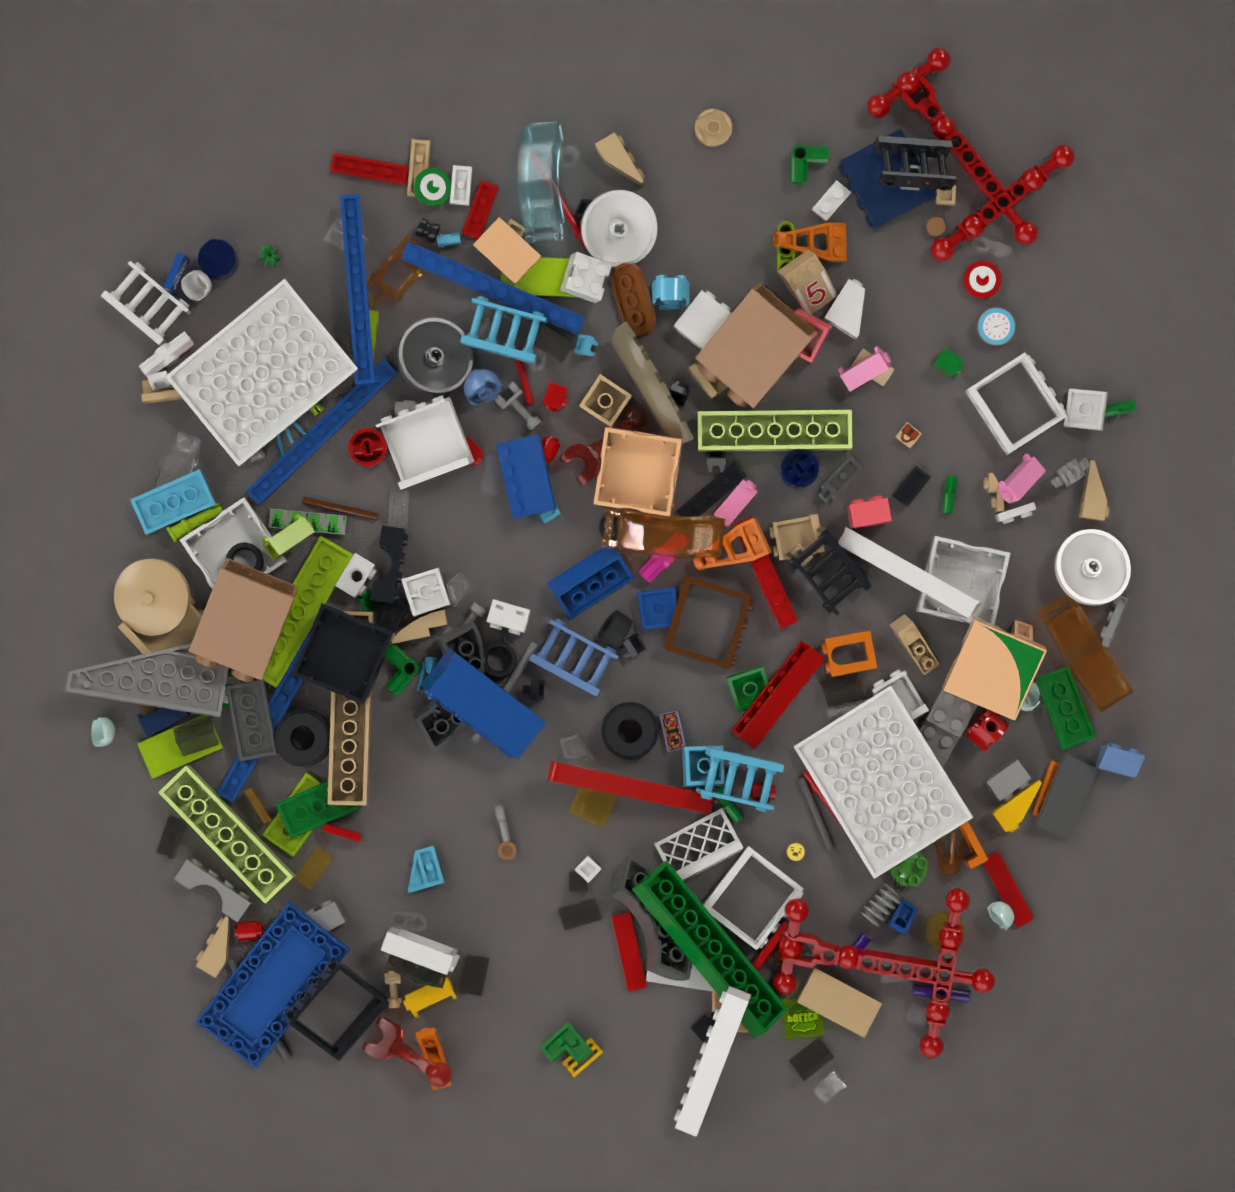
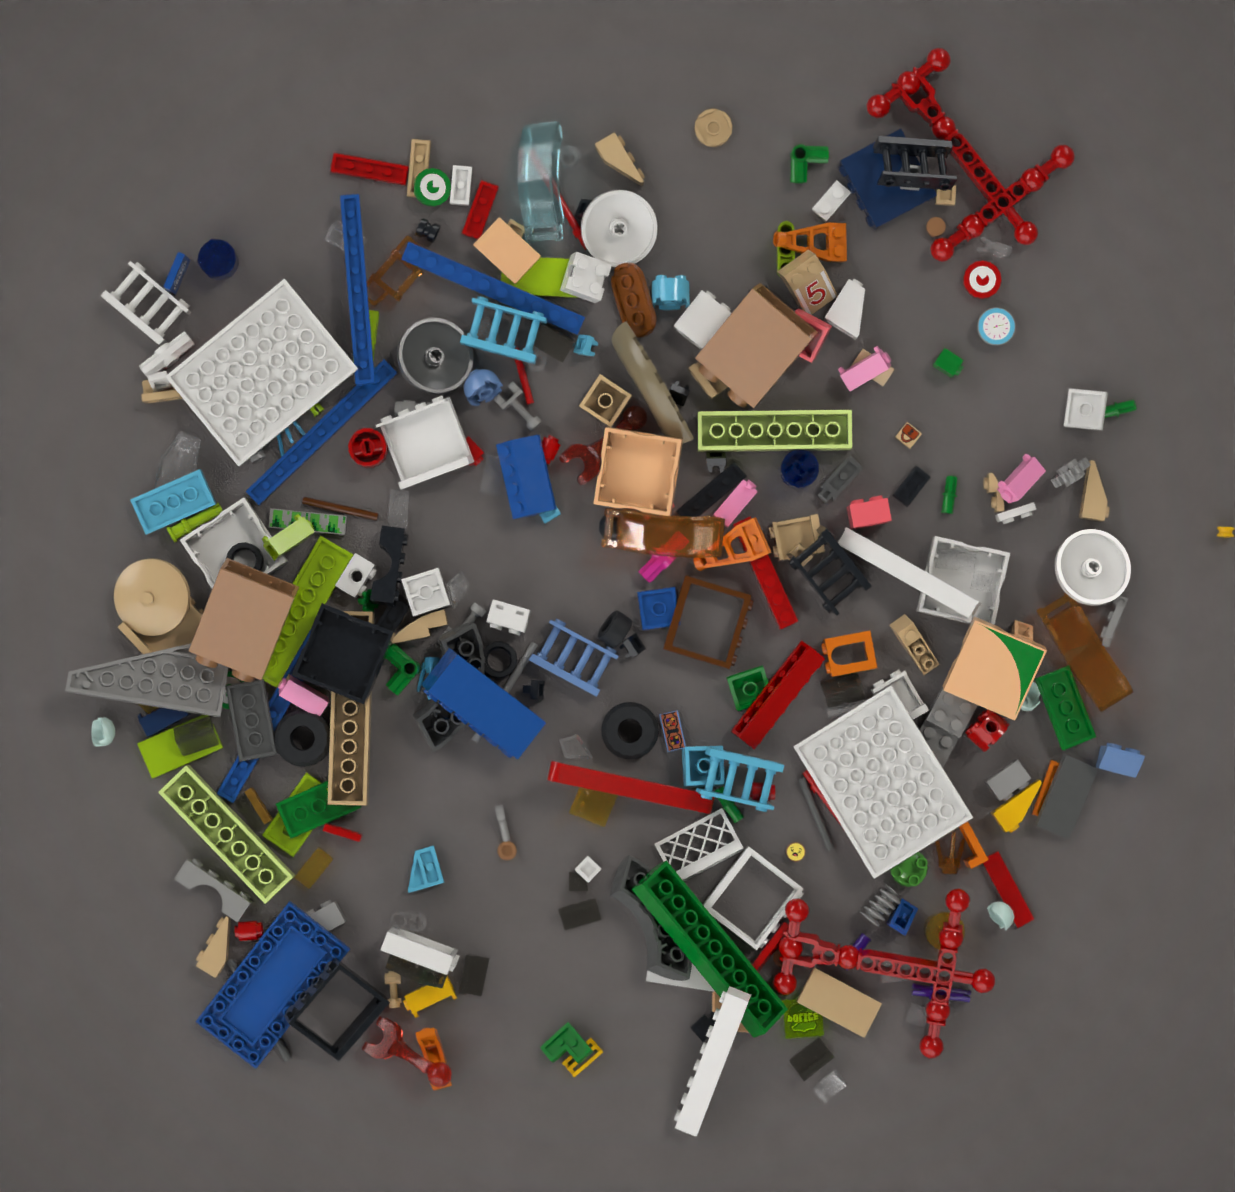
clear smoke panel [156,816,187,859] -> none
white hair [181,270,212,301] -> none
green plant [258,243,281,267] -> none
medium azure pin [436,232,461,248] -> none
red brick [542,381,569,413] -> none
blue slope [547,542,634,620] -> none
red tile [612,912,647,992] -> none
white window [965,353,1067,455] -> none
none -> bright pink brick [278,674,329,716]
none -> yellow bush [1217,527,1235,538]

